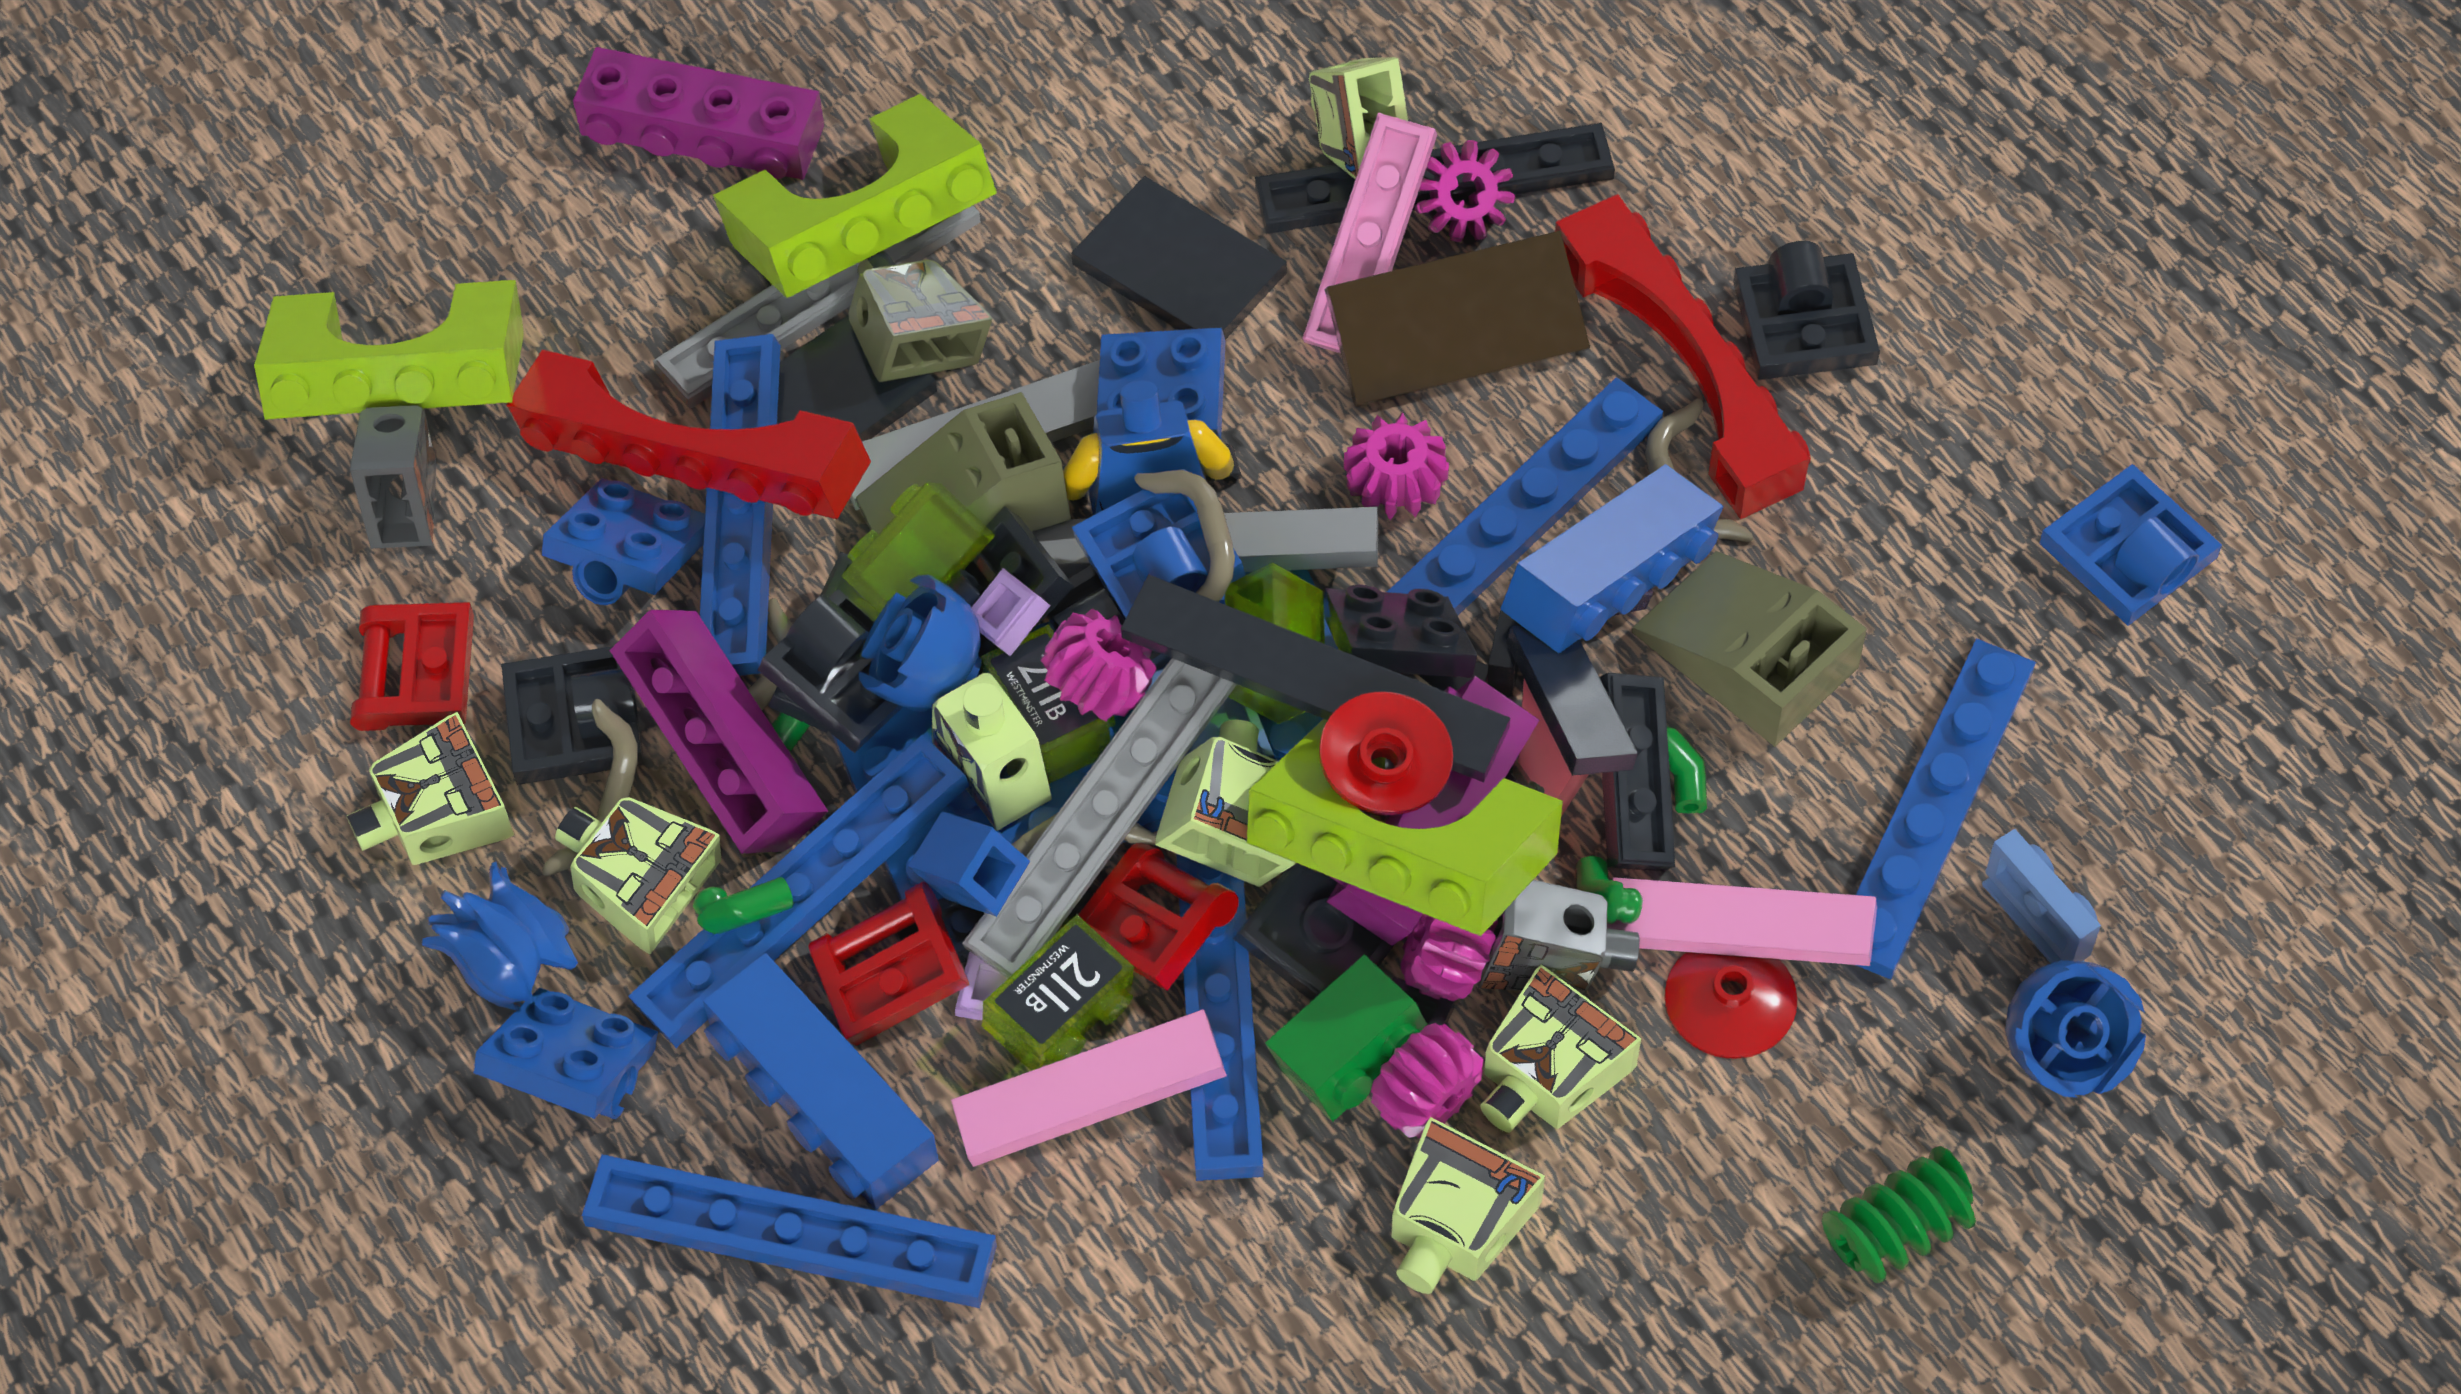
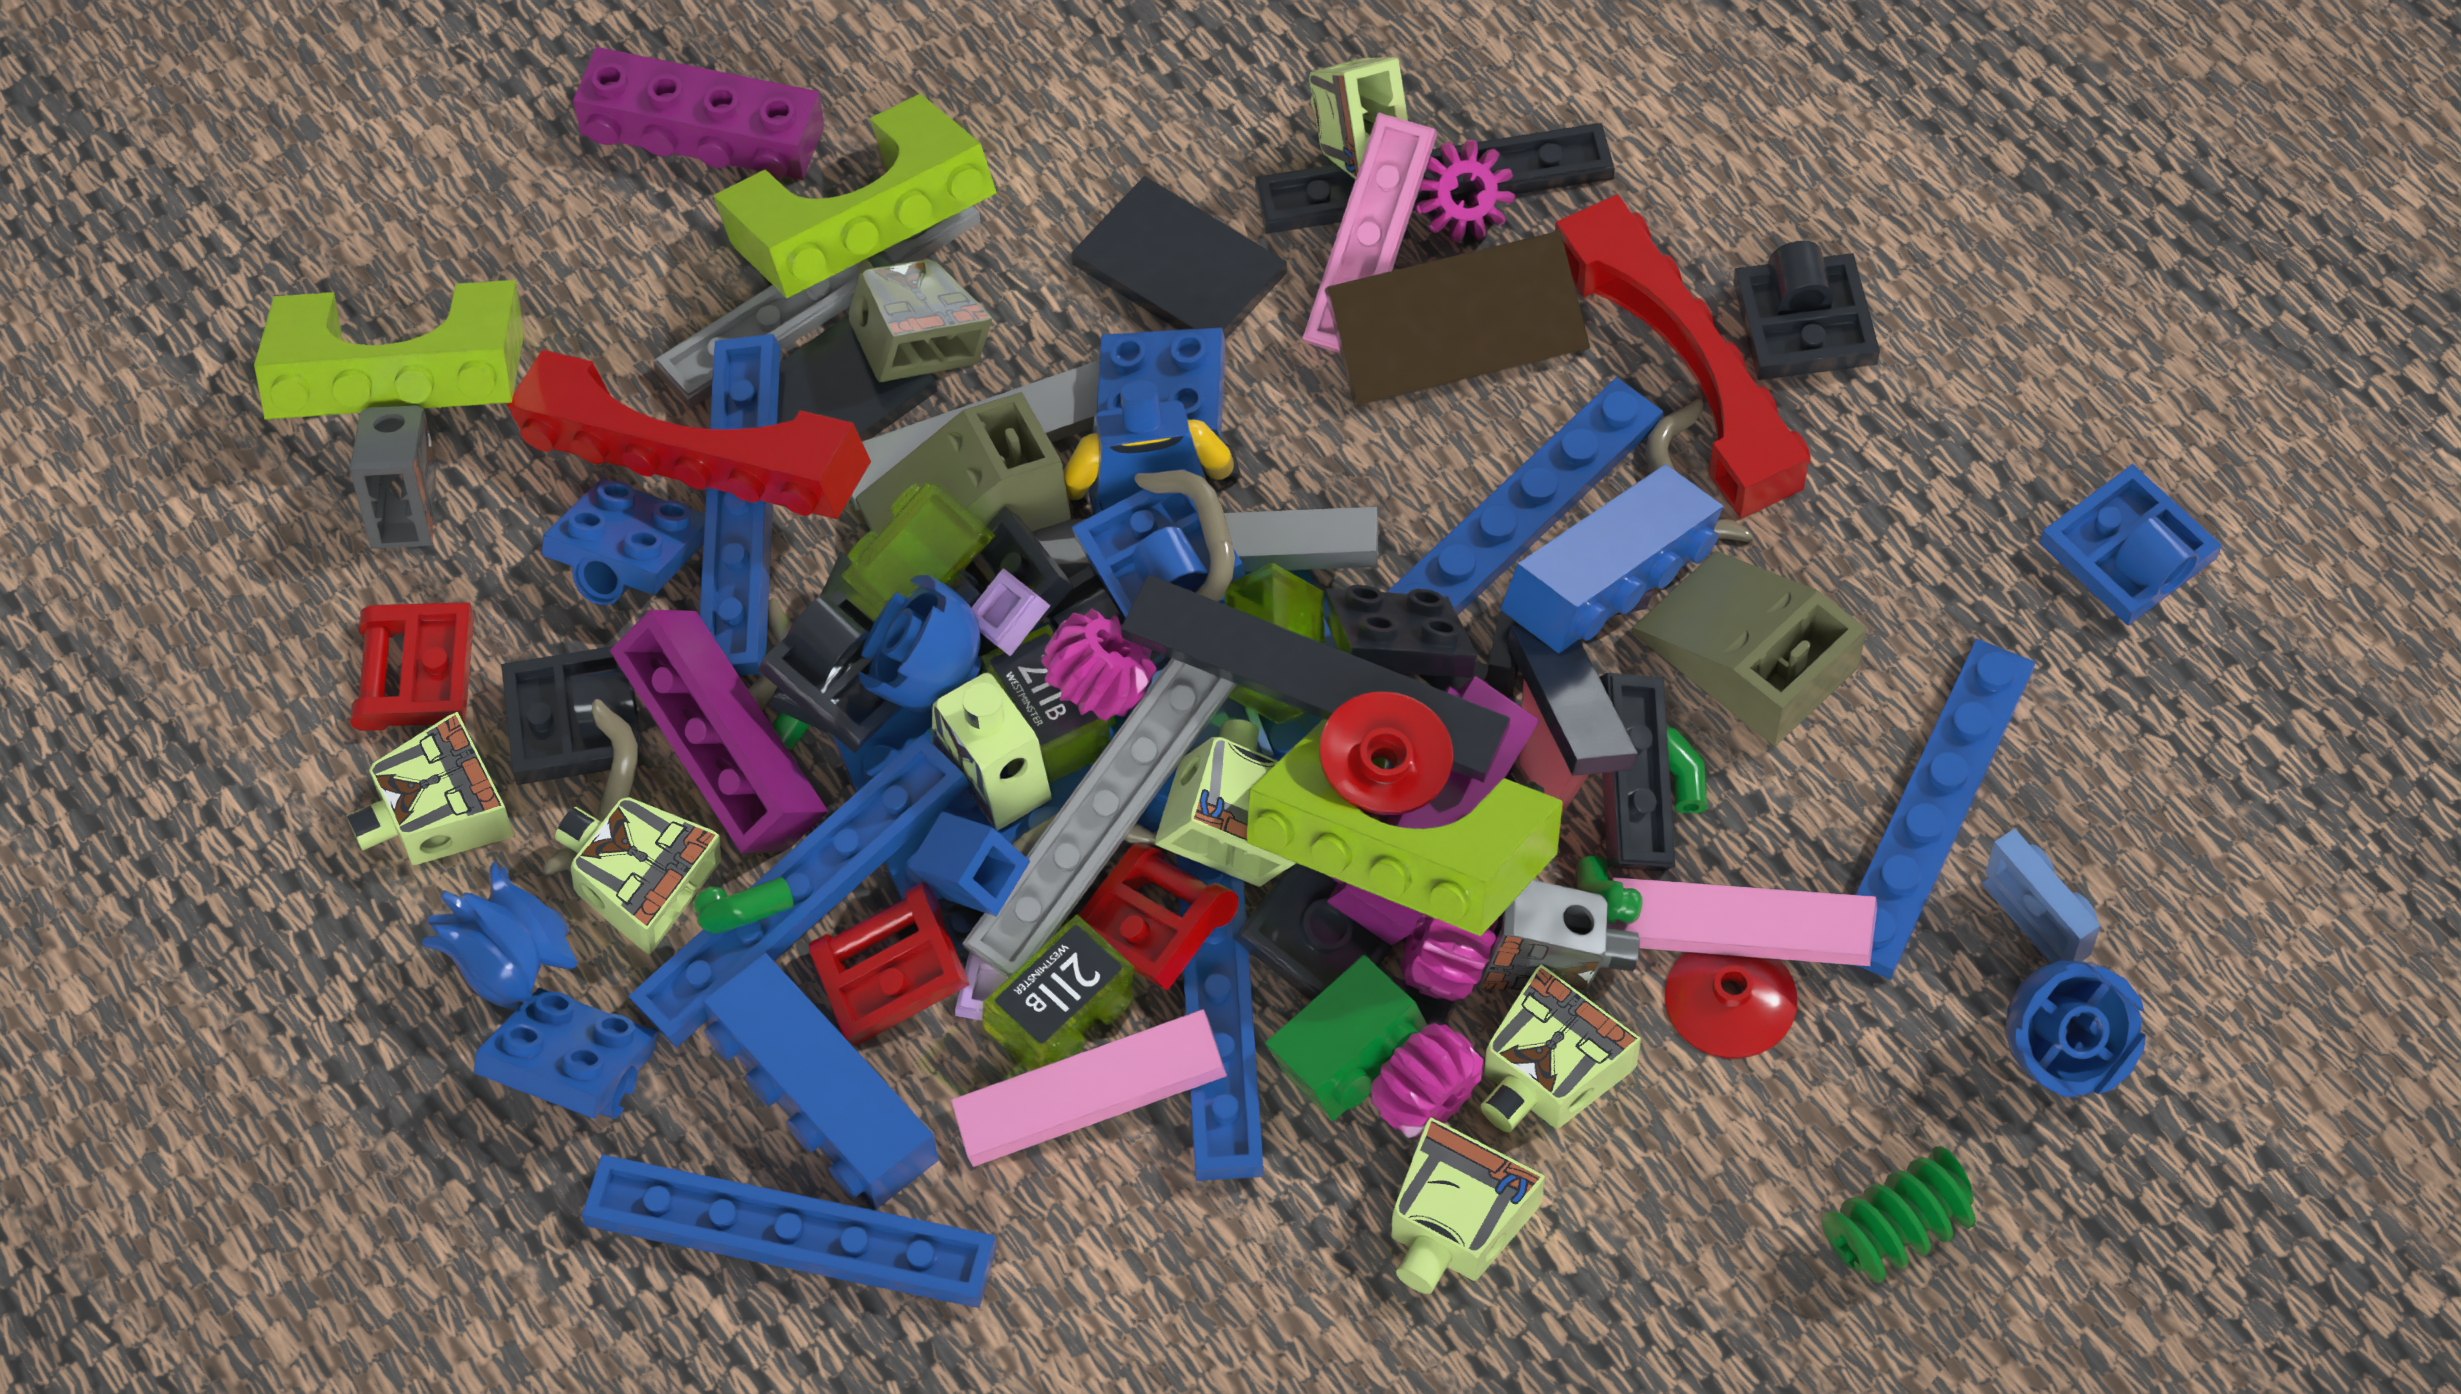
dark pink gear [1344,412,1449,520] -> none

